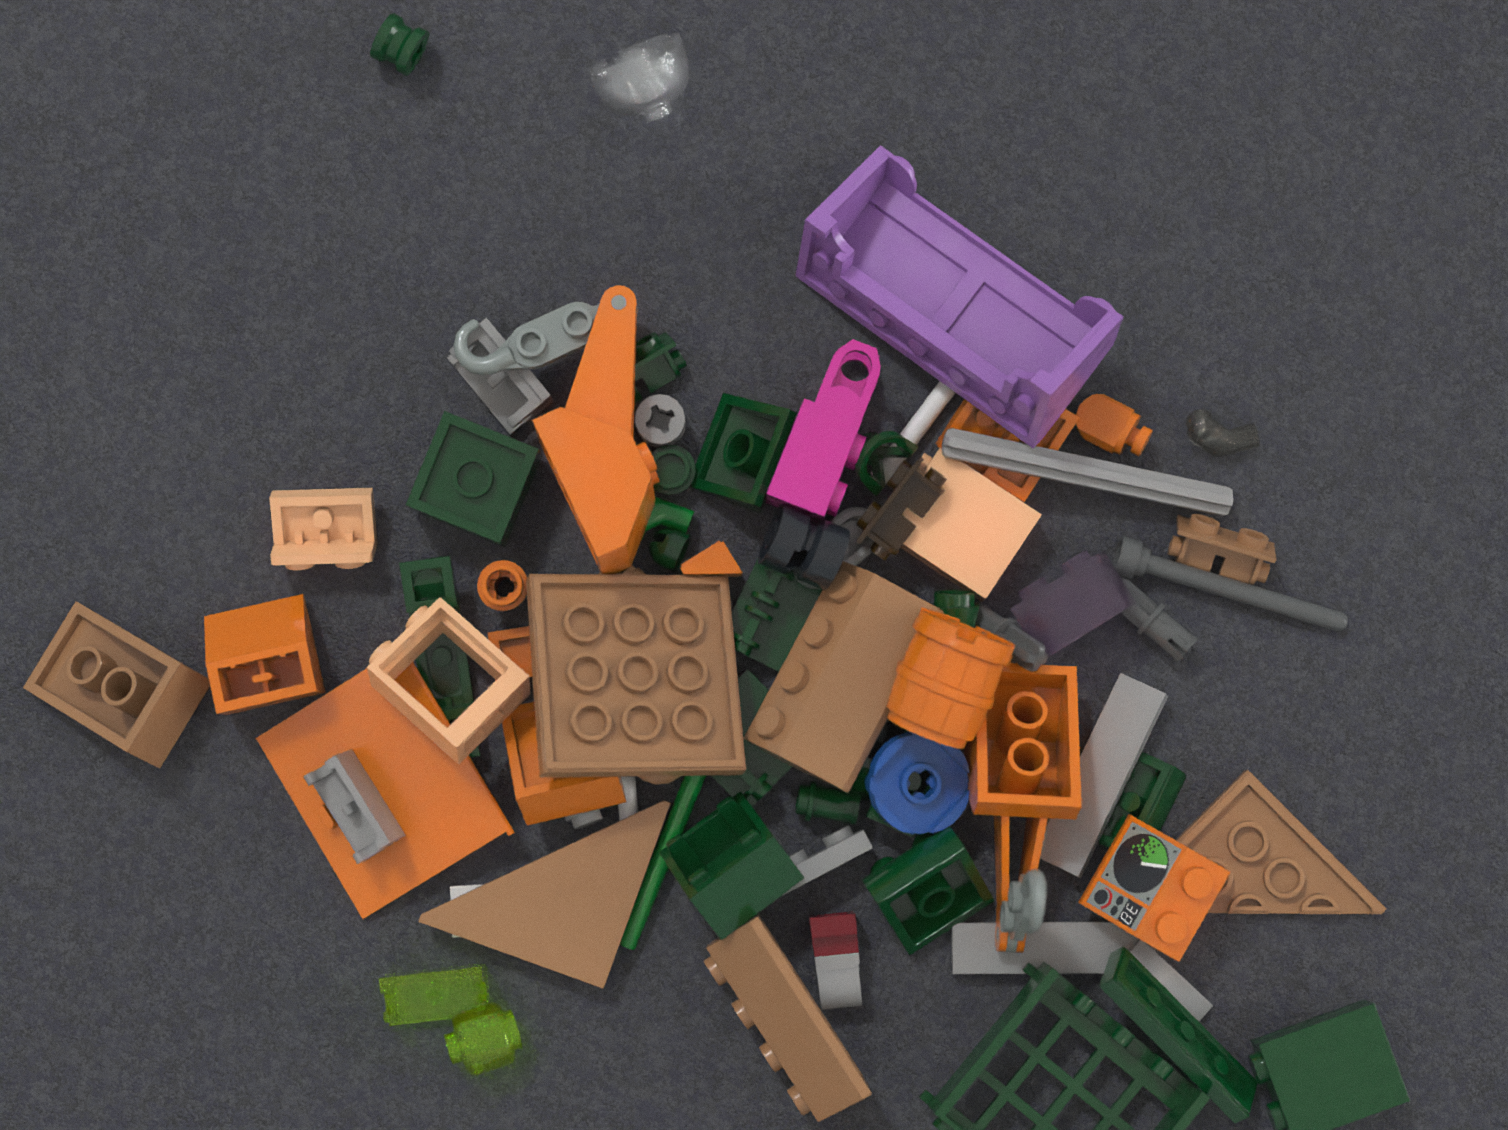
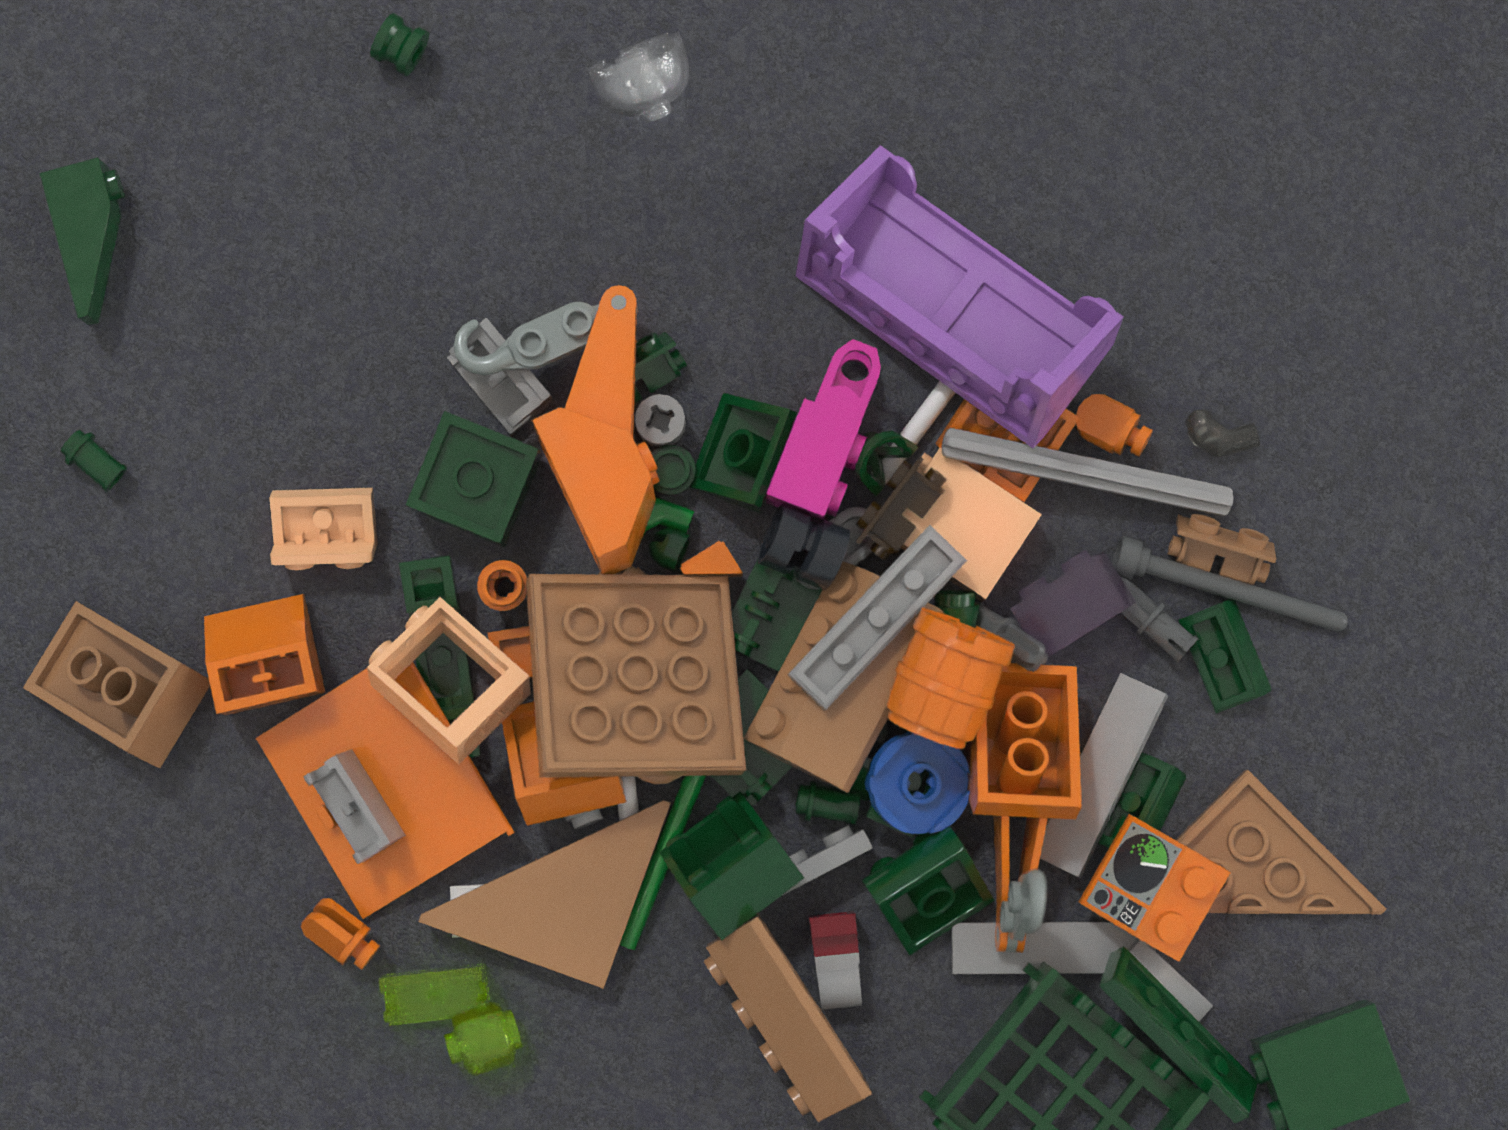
none -> dark green slope [39,157,124,325]
none -> dark green pin [60,429,127,492]
none -> orange arm [301,898,380,970]
none -> light grey tile [787,525,967,710]
none -> dark green slope [1178,599,1271,713]

